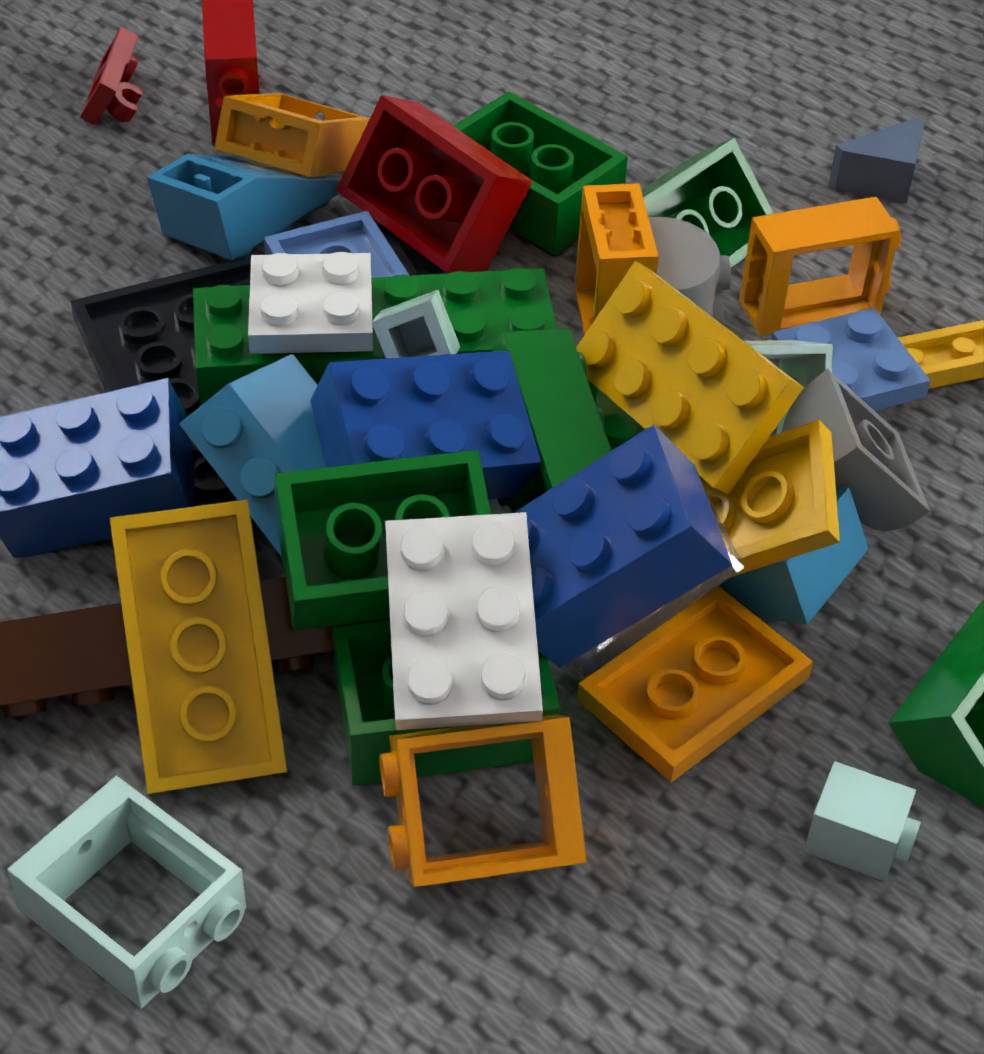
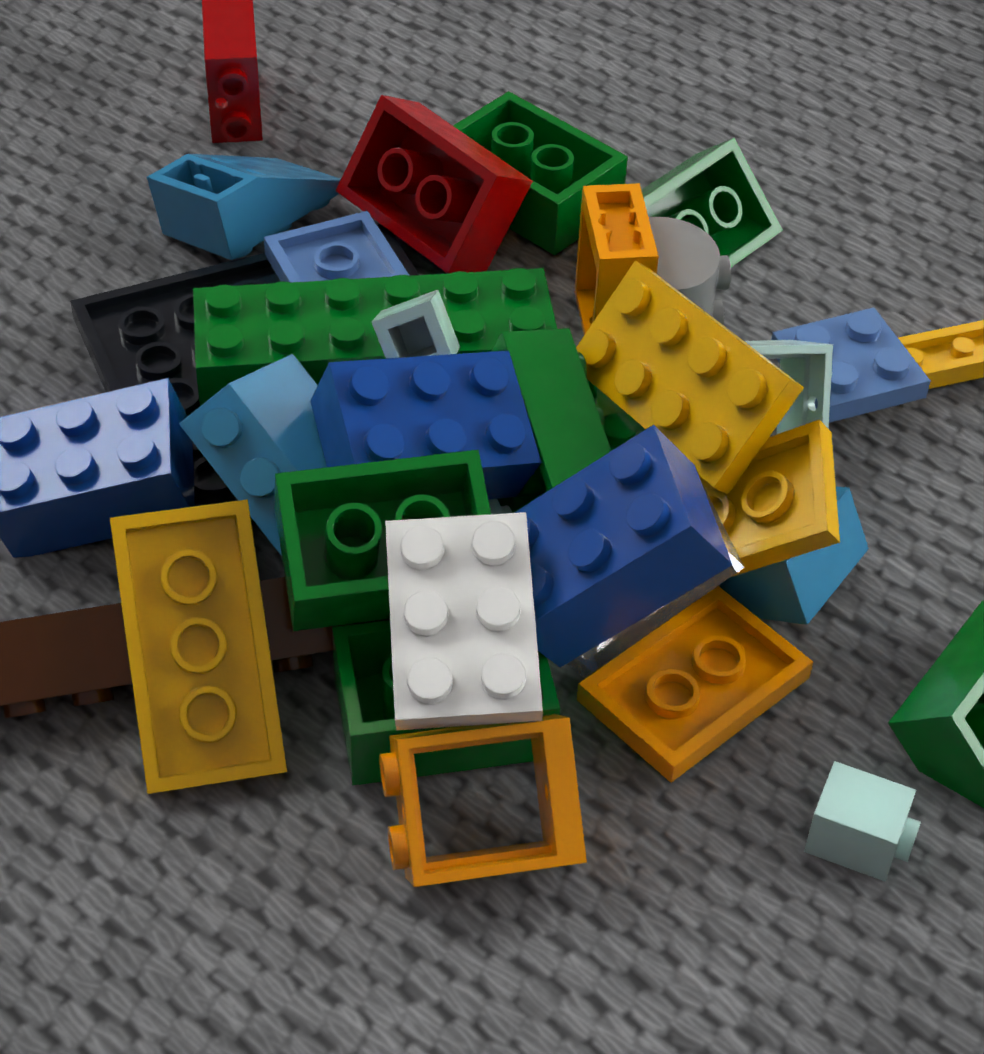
light aqua window [7,775,246,1009] -> none
red plate [80,26,143,124] -> none
light orange window [214,92,370,177] -> none
white plate [248,252,373,354] -> none
light orange window [739,196,901,336] -> none
light grey brick [782,369,930,531] -> none
sand blue slope [829,117,925,203] -> none

